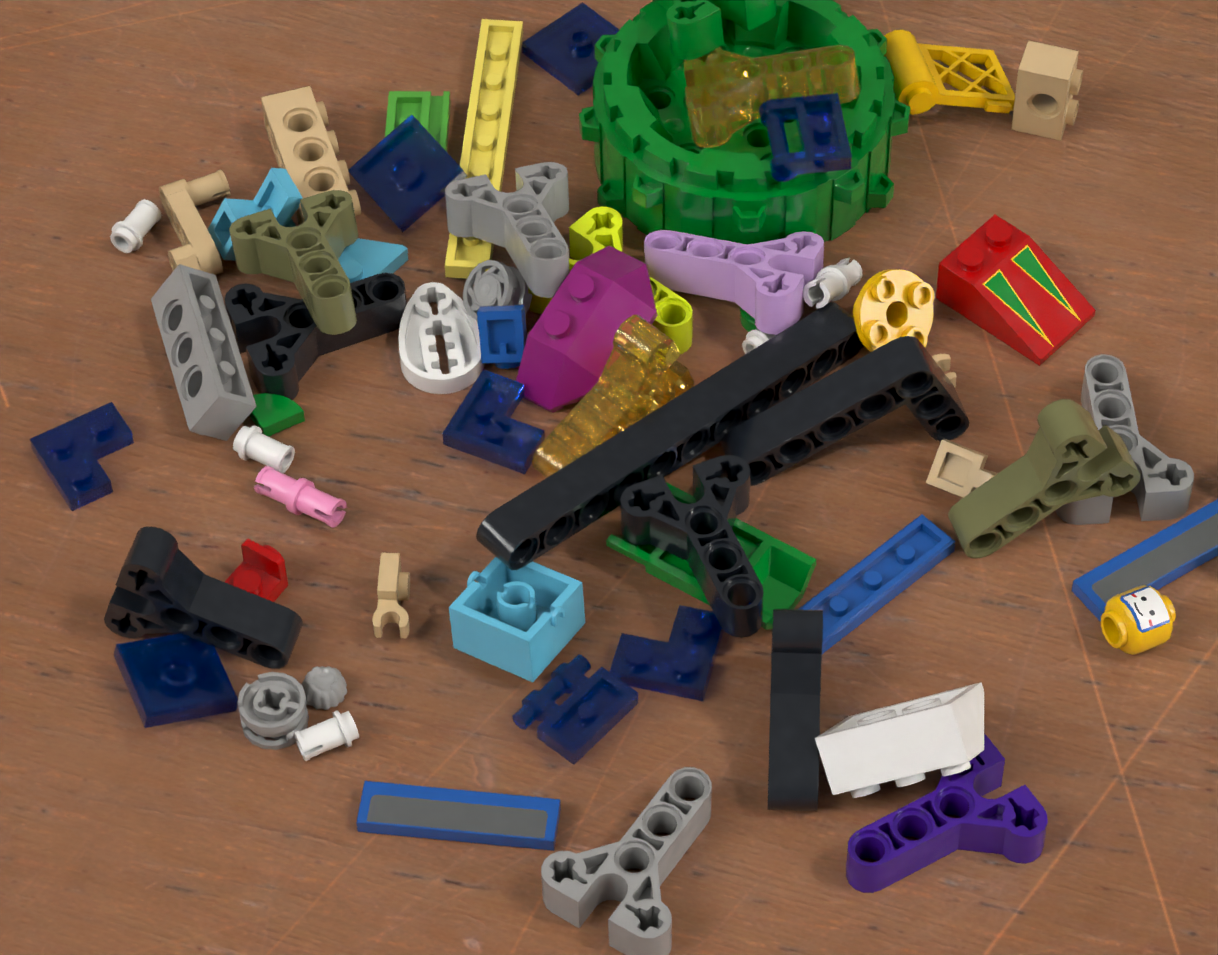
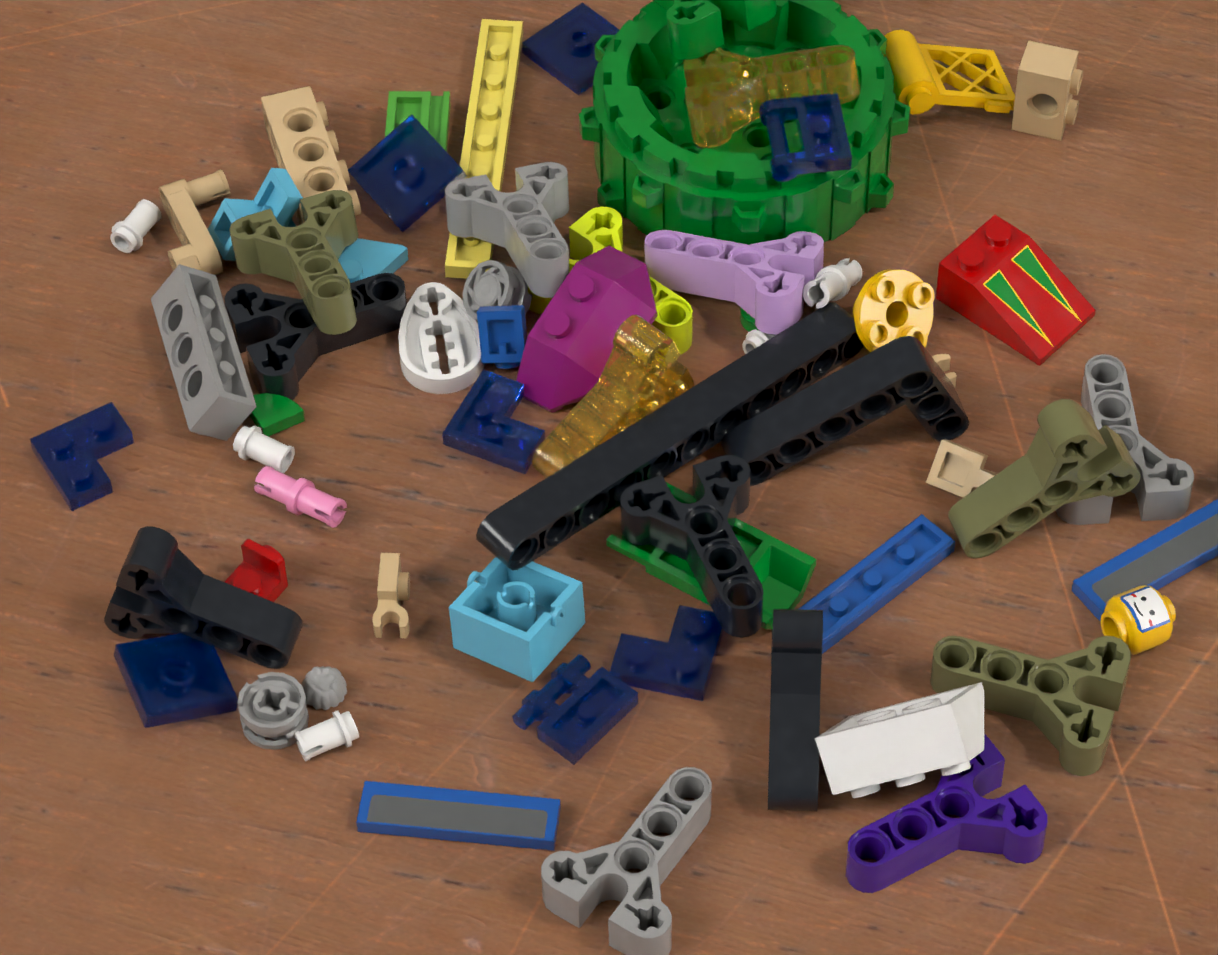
none -> olive beam [930,636,1131,776]

